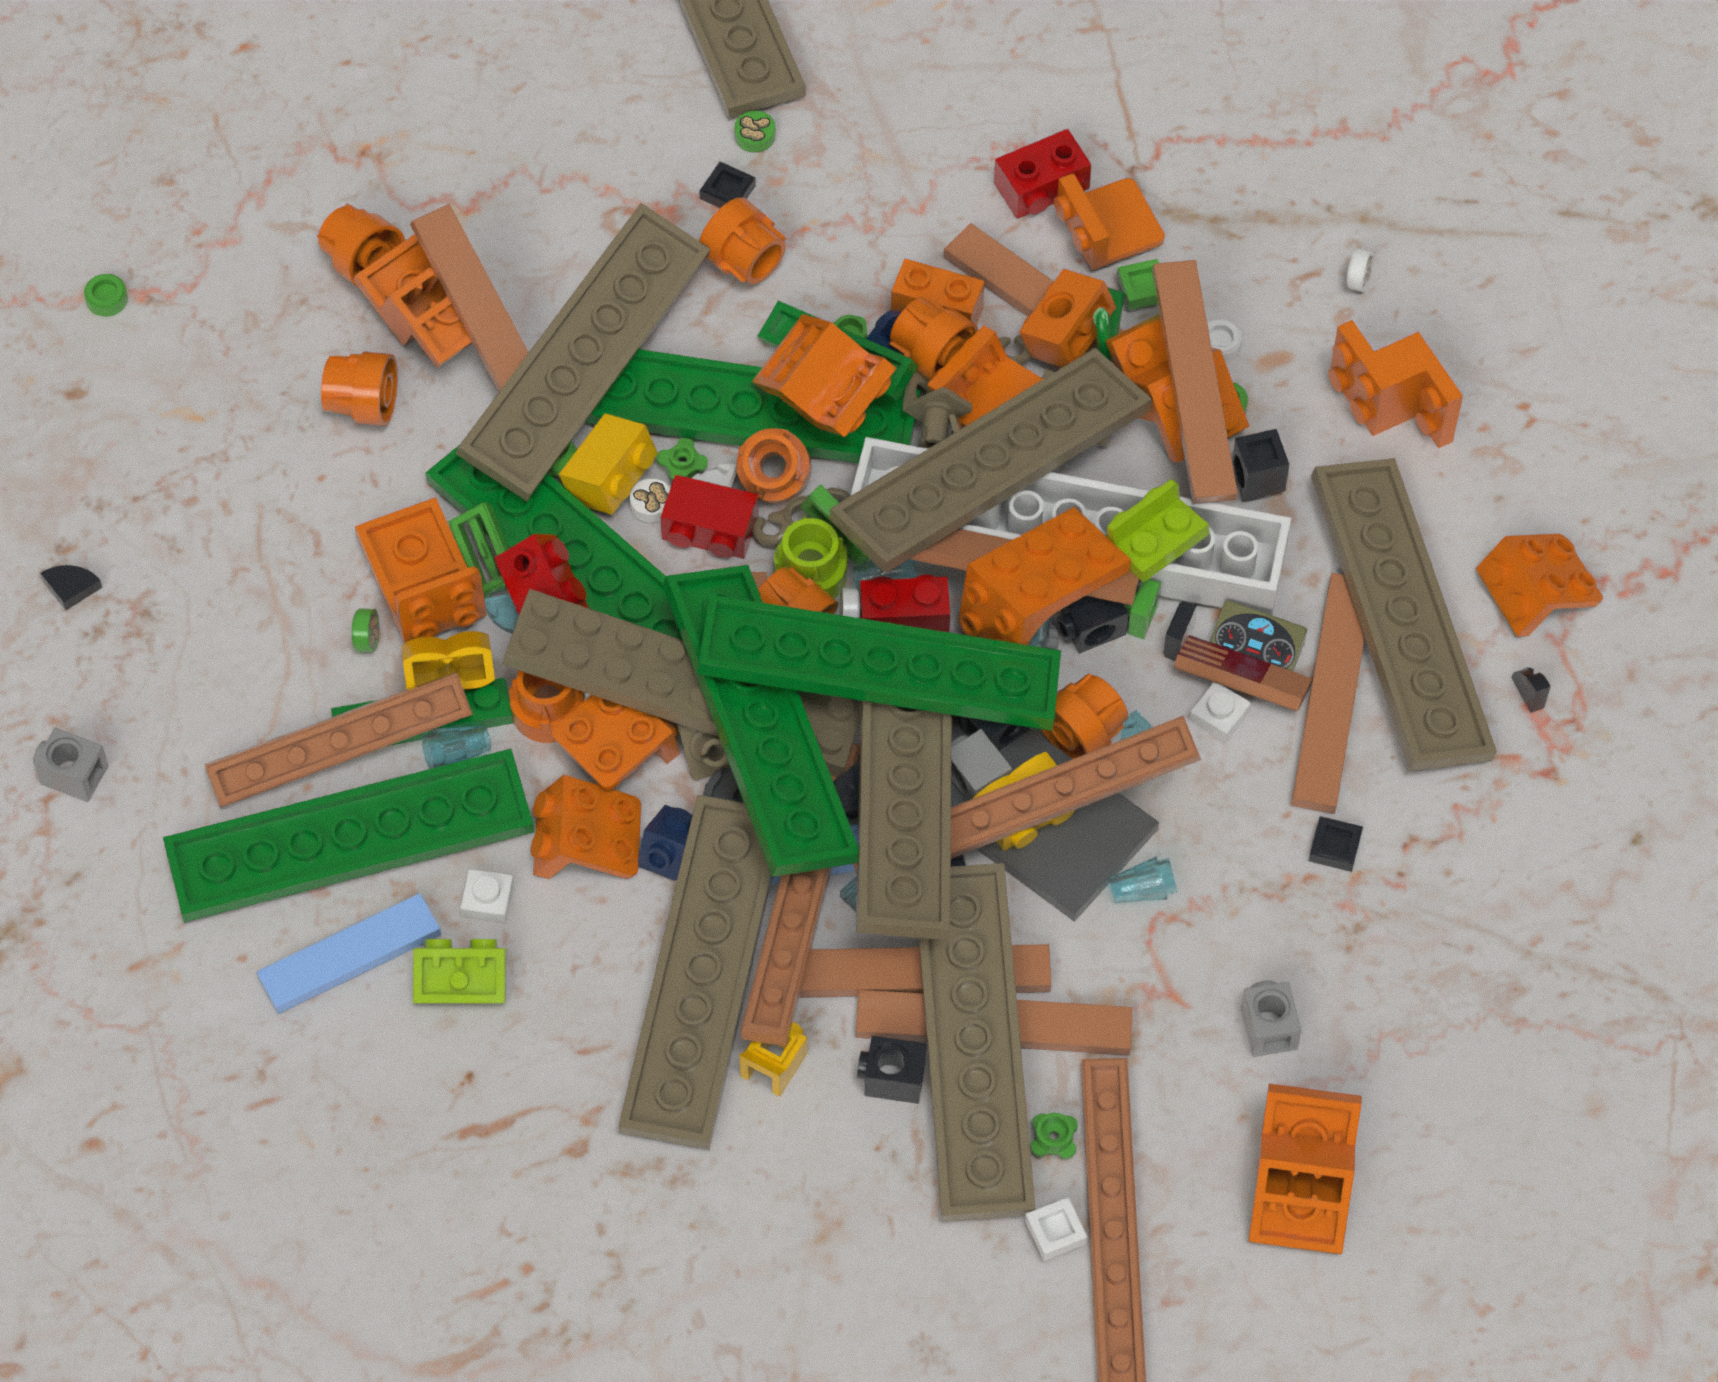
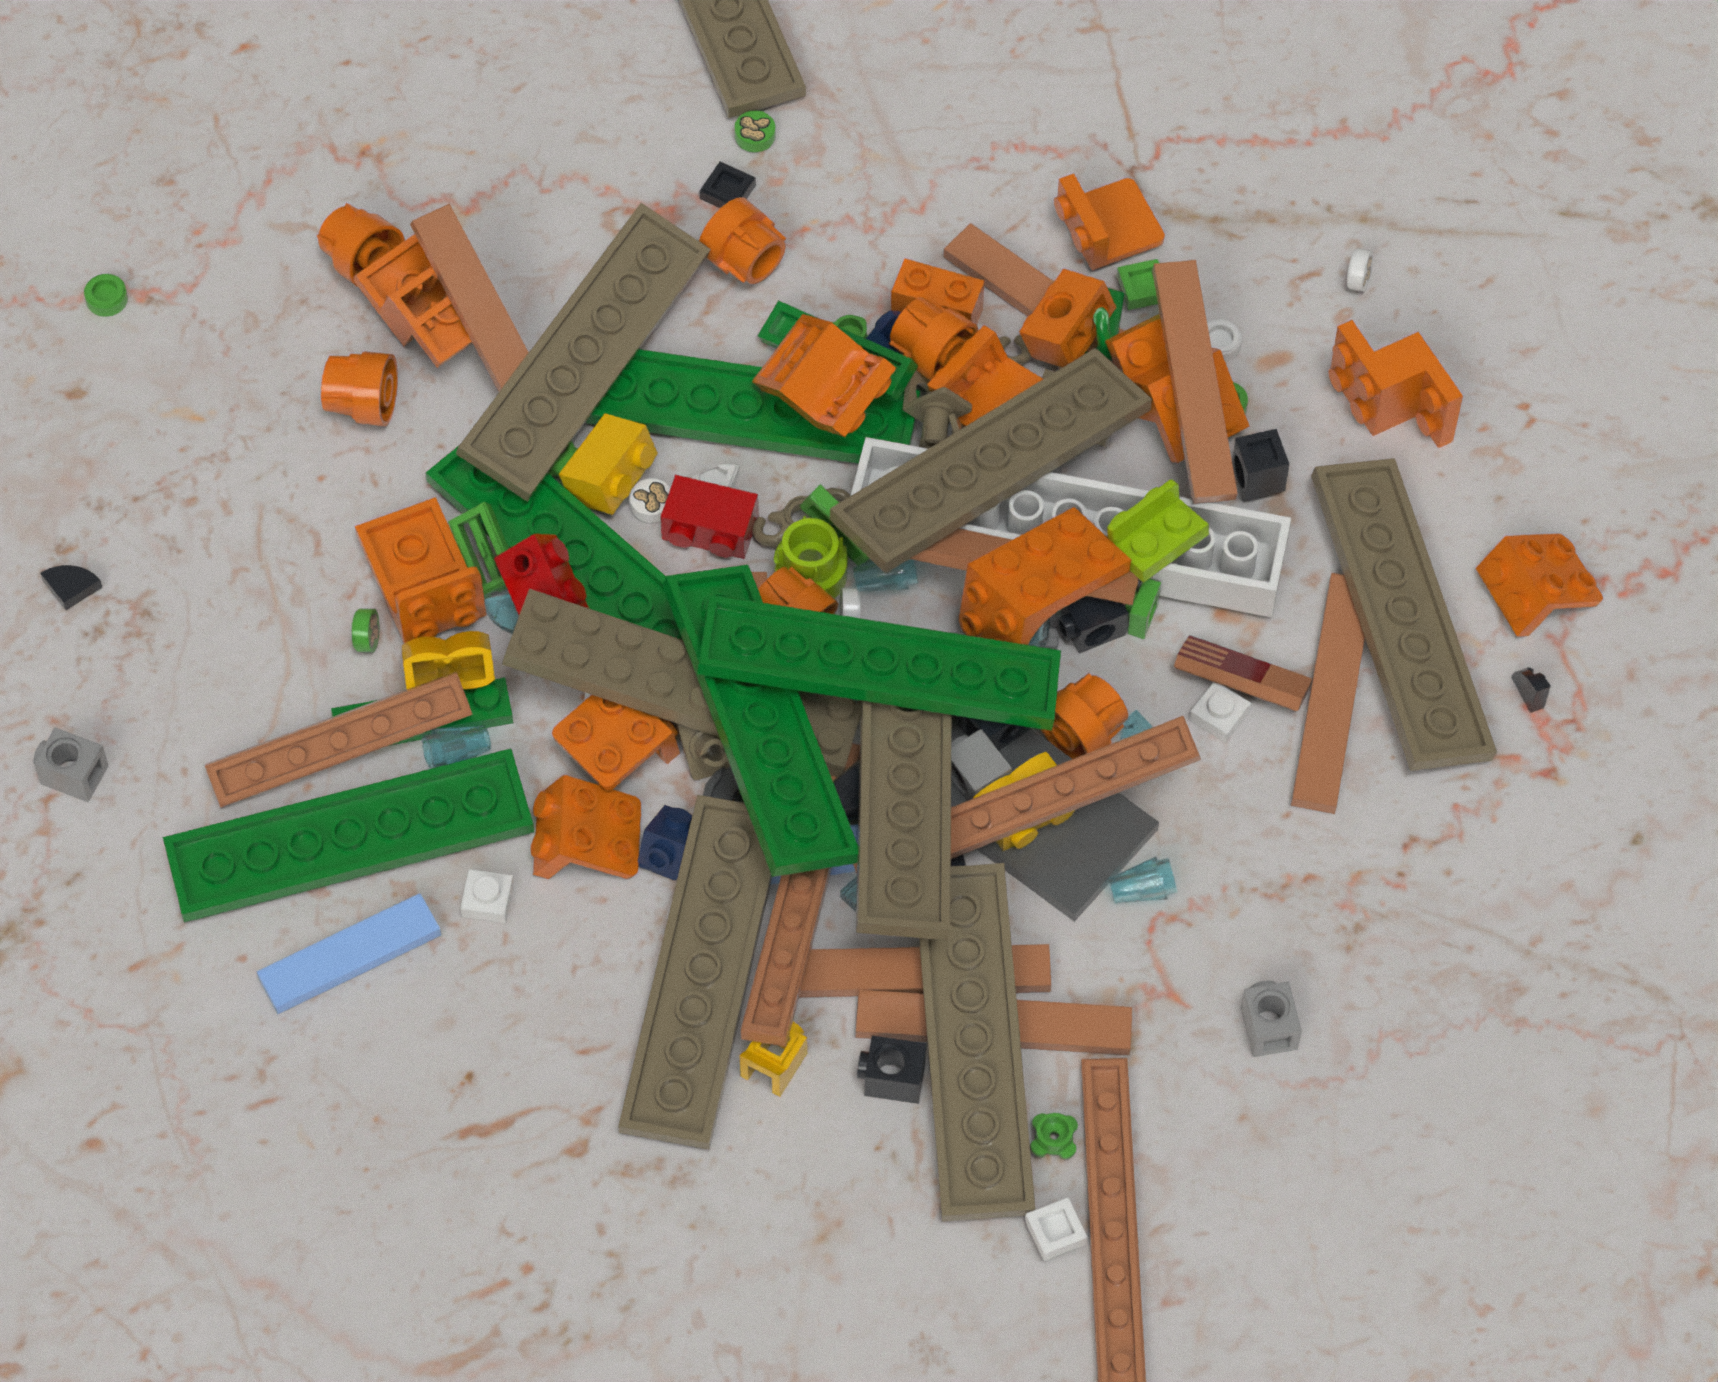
lime bracket [413,939,508,1003] -> none
orange piece [509,670,585,743] -> none
bright green plate [657,438,708,481] -> none
orange piece [737,428,812,504] -> none
red brick [860,574,950,632] -> none
red brick [994,128,1092,219] -> none
black tile [1163,600,1197,661] -> none
slope [1210,600,1307,671] -> none
orange bracket [1249,1083,1362,1254] -> none
black tile [1308,816,1363,872] -> none

